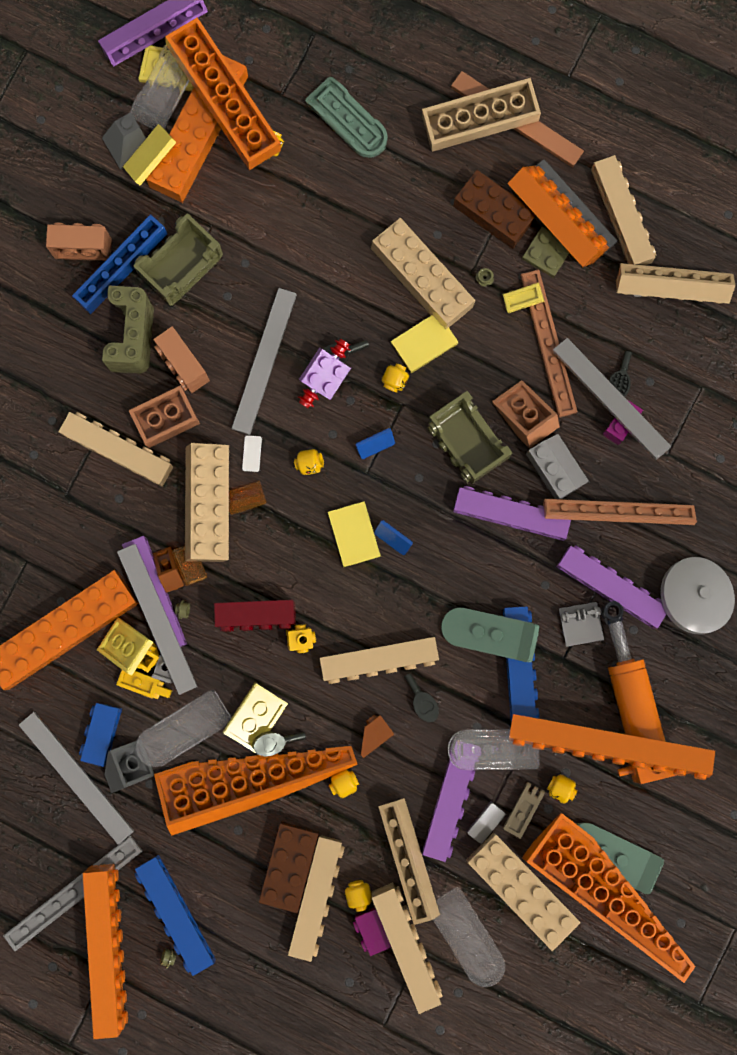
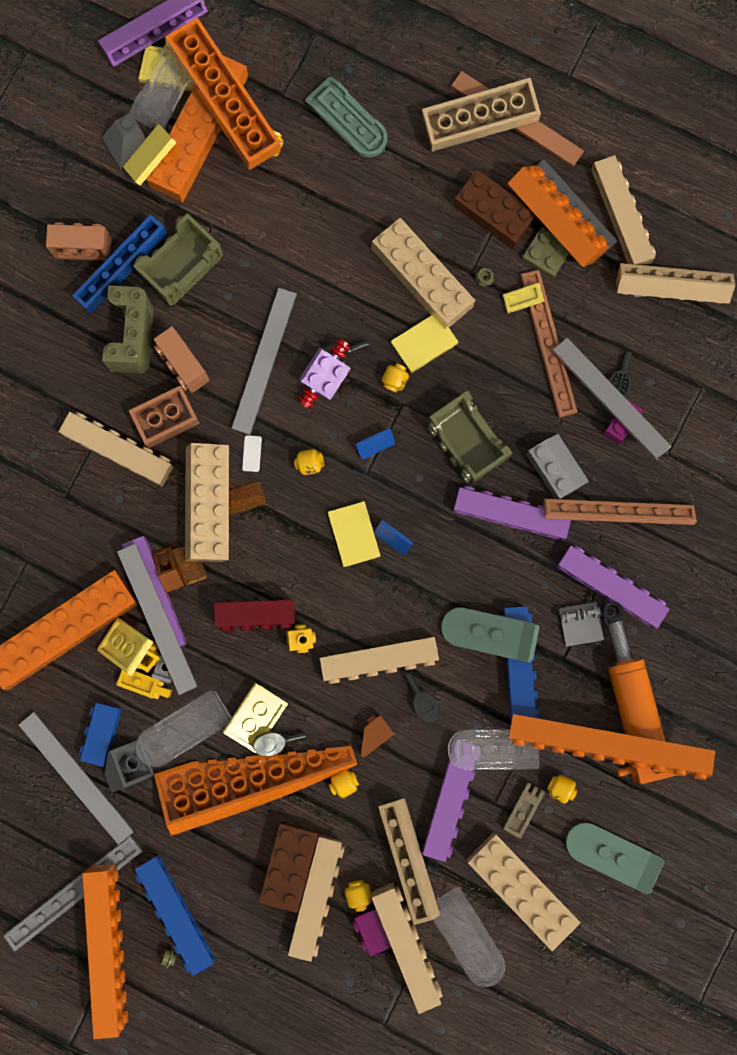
olive plate [175,600,190,619] -> none
light grey slope [466,801,506,845] -> none
nougat slope [492,380,560,449] -> none
orange wedge [522,813,696,983] -> none
light grey dish [661,557,735,634] -> none

